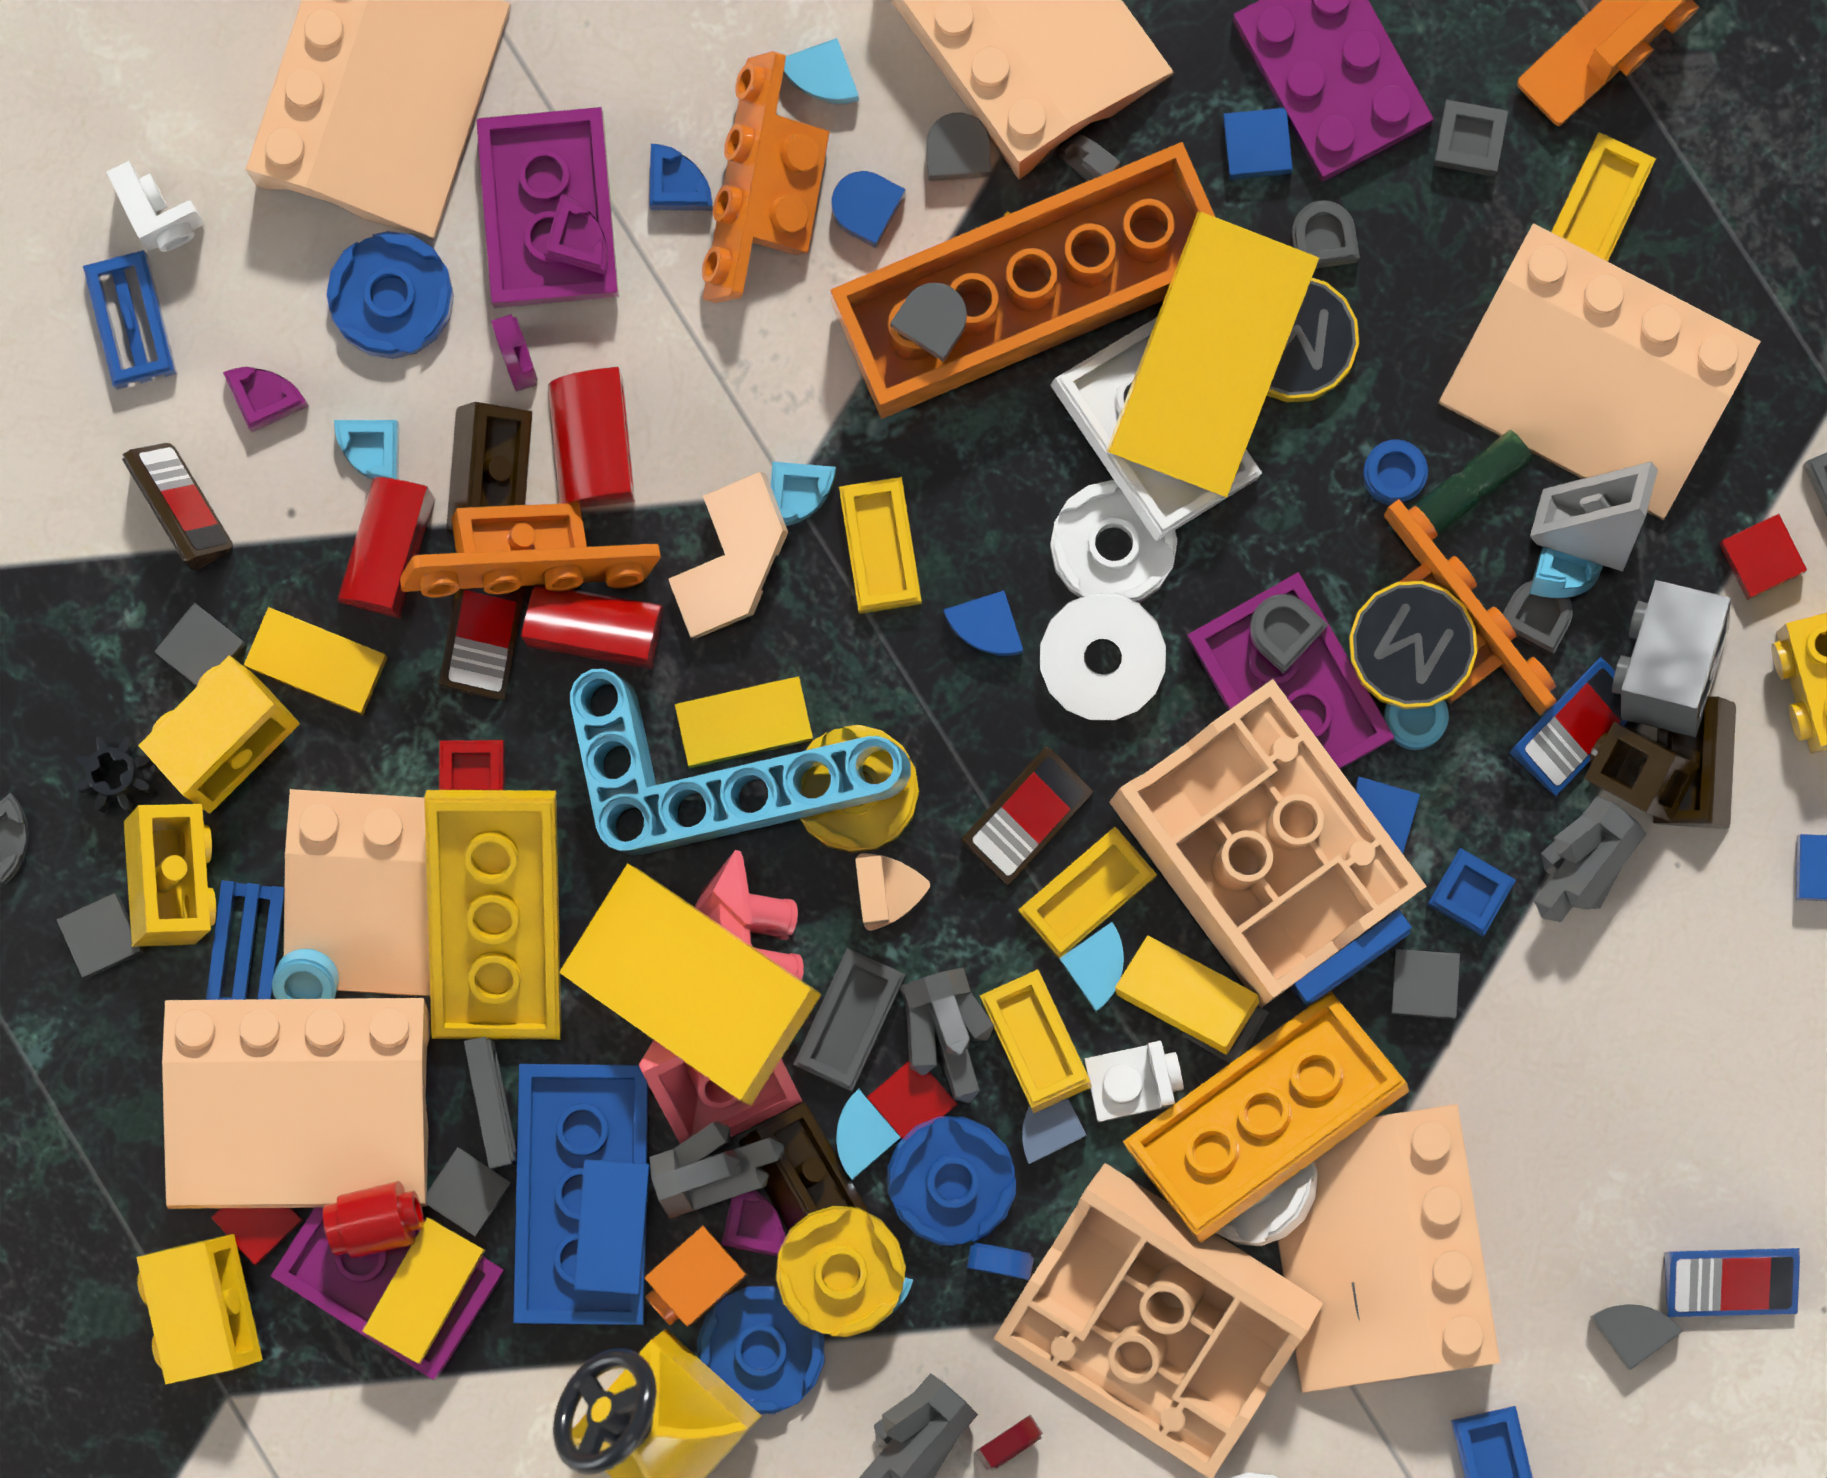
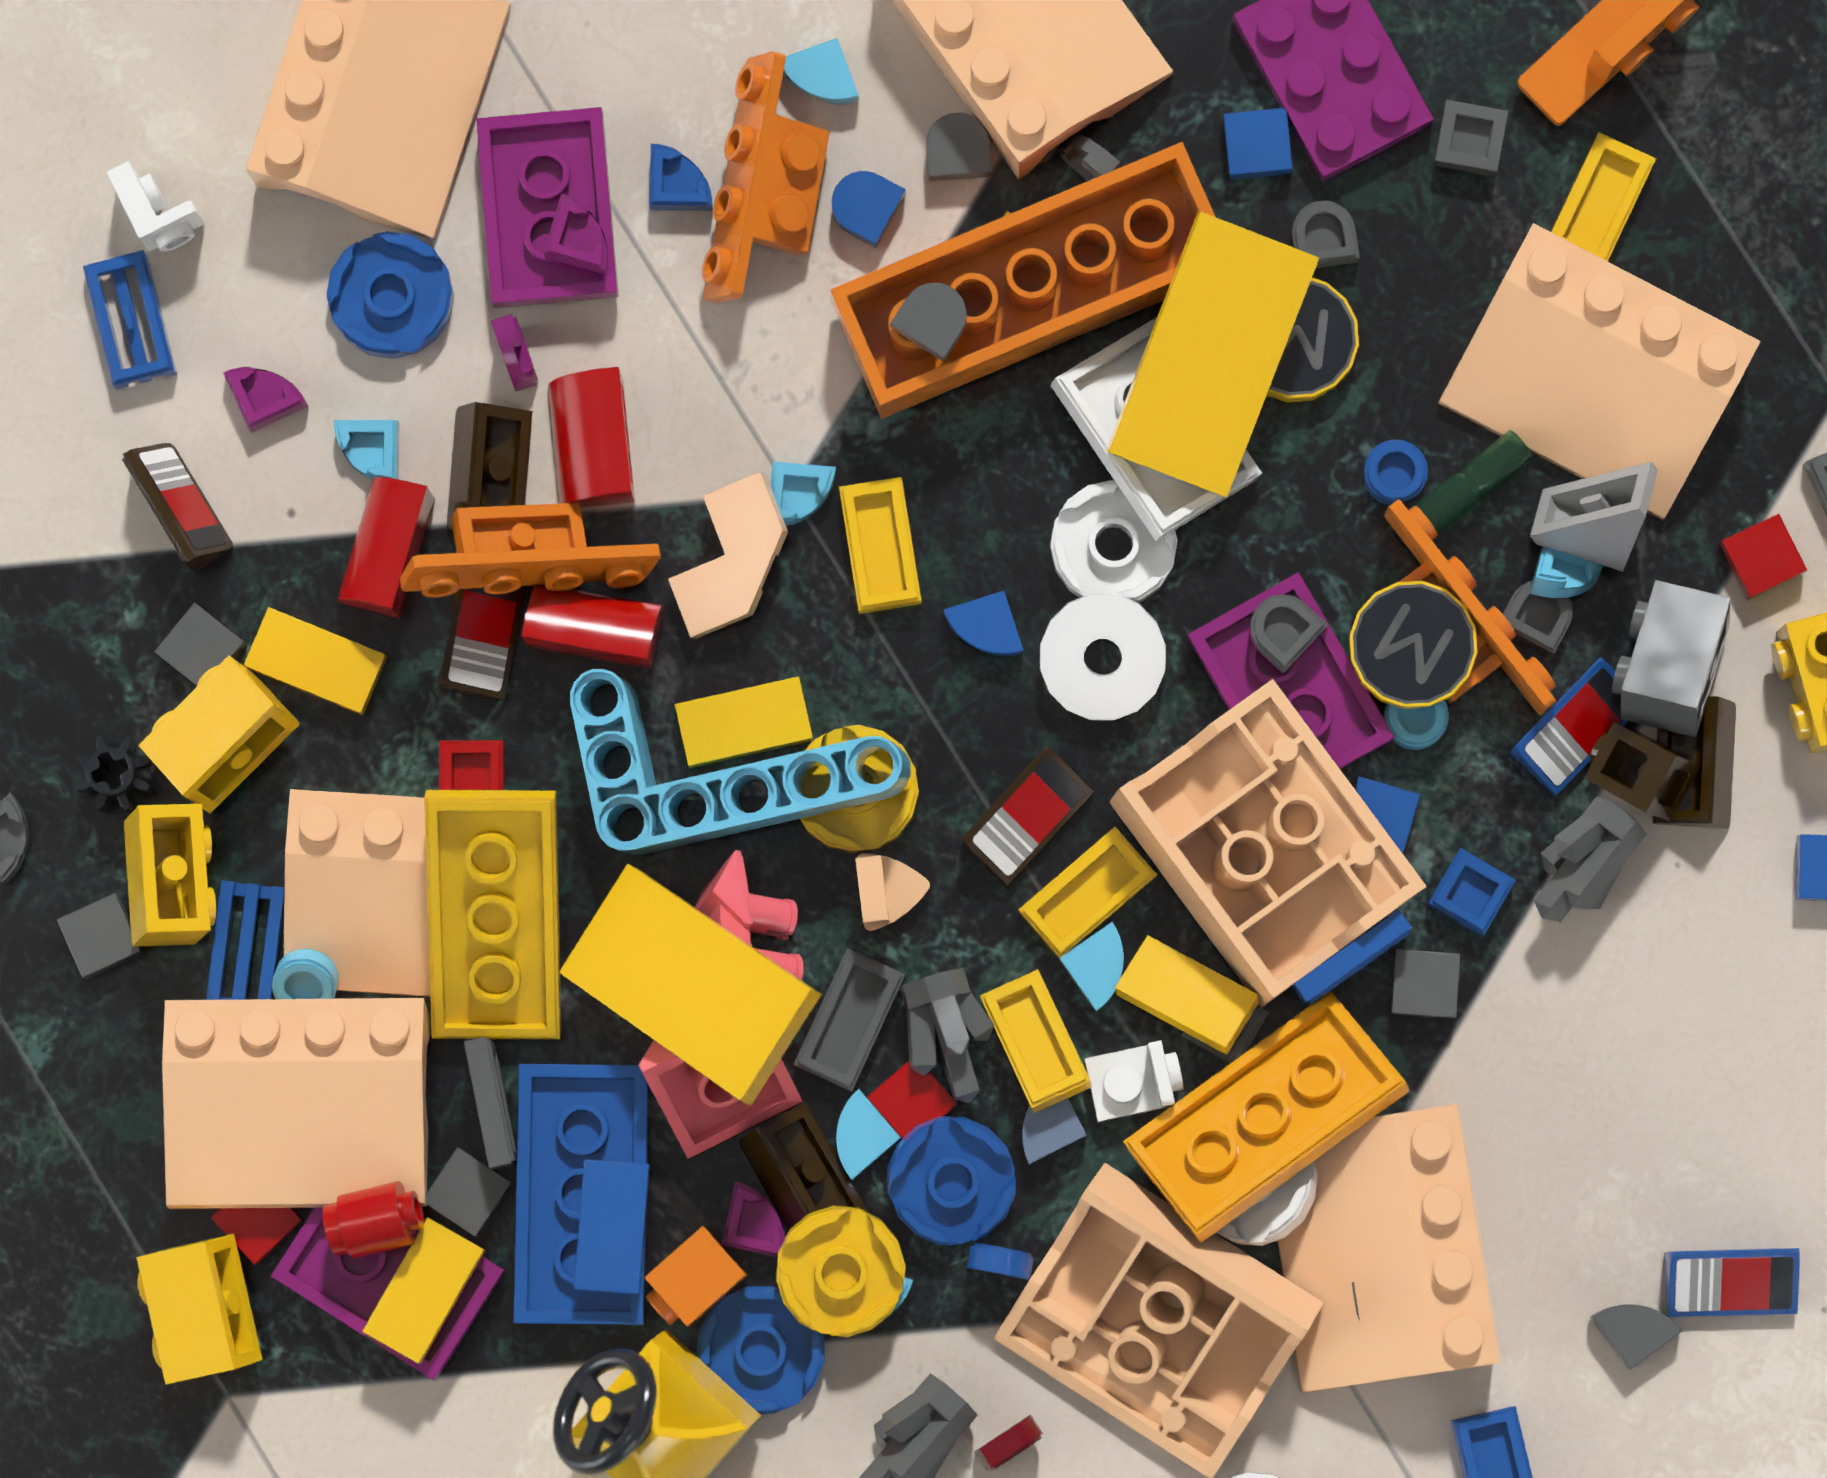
dark grey rock [650,1121,784,1218] -> none

